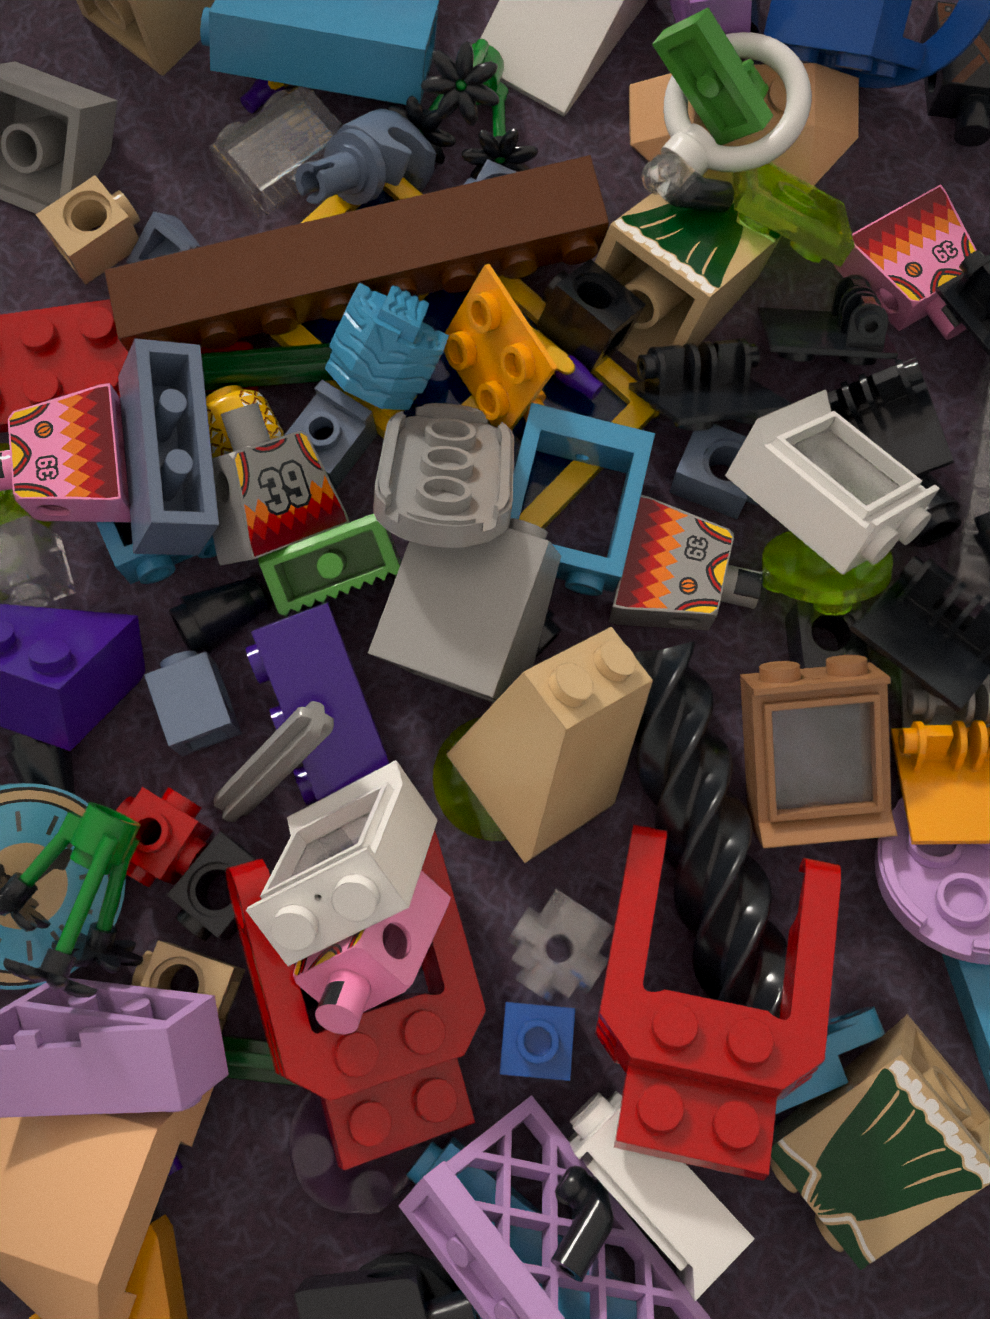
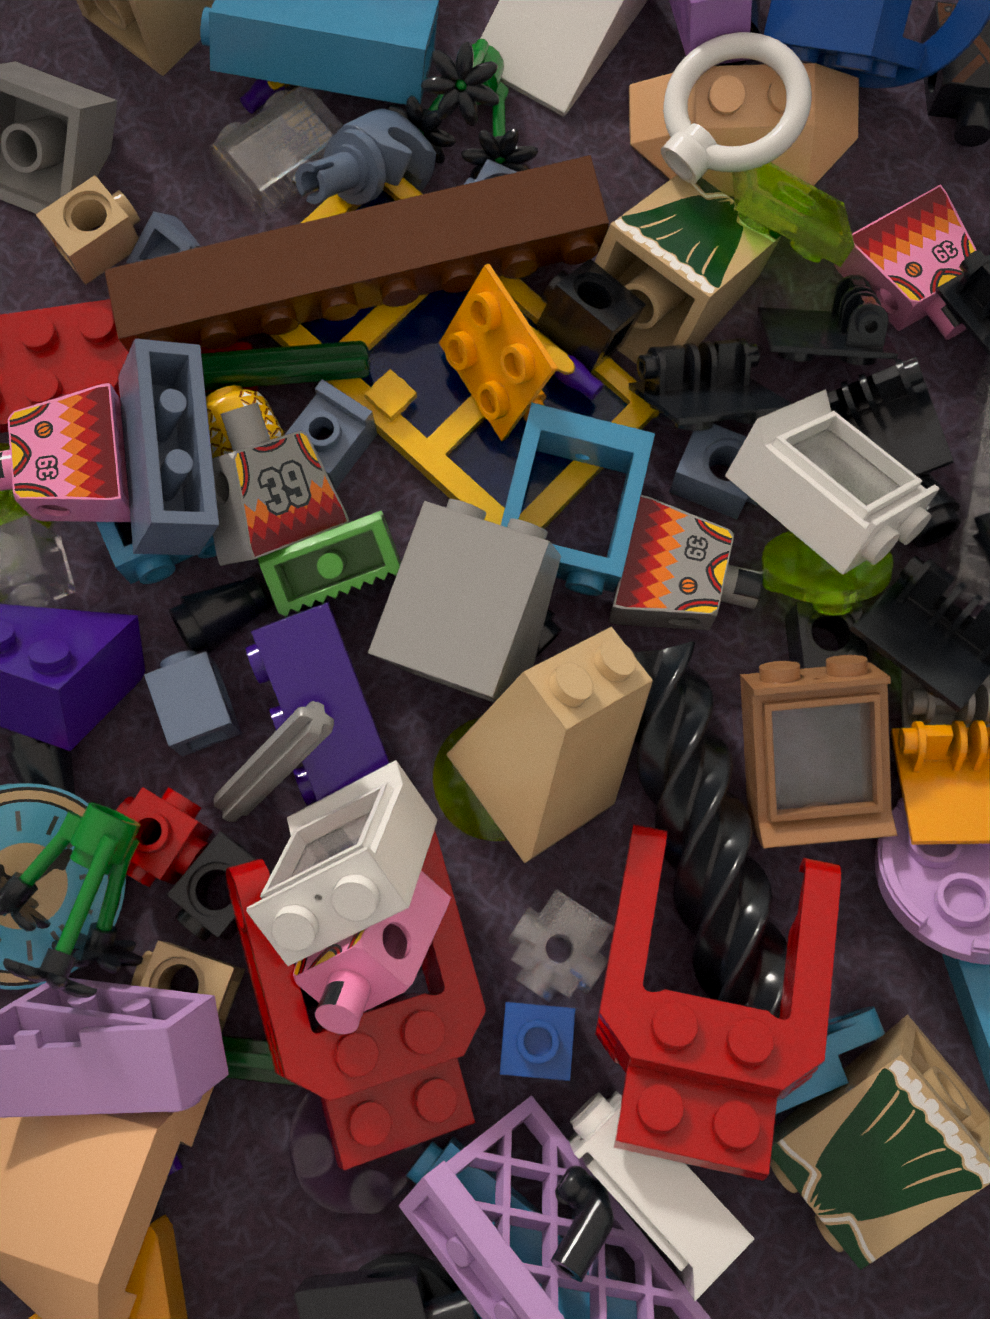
dark azure hair [325,283,449,410] -> none
light grey tile [373,403,514,548] -> none
arm [642,153,734,213] -> none
bright green hinge [652,7,773,145] -> none

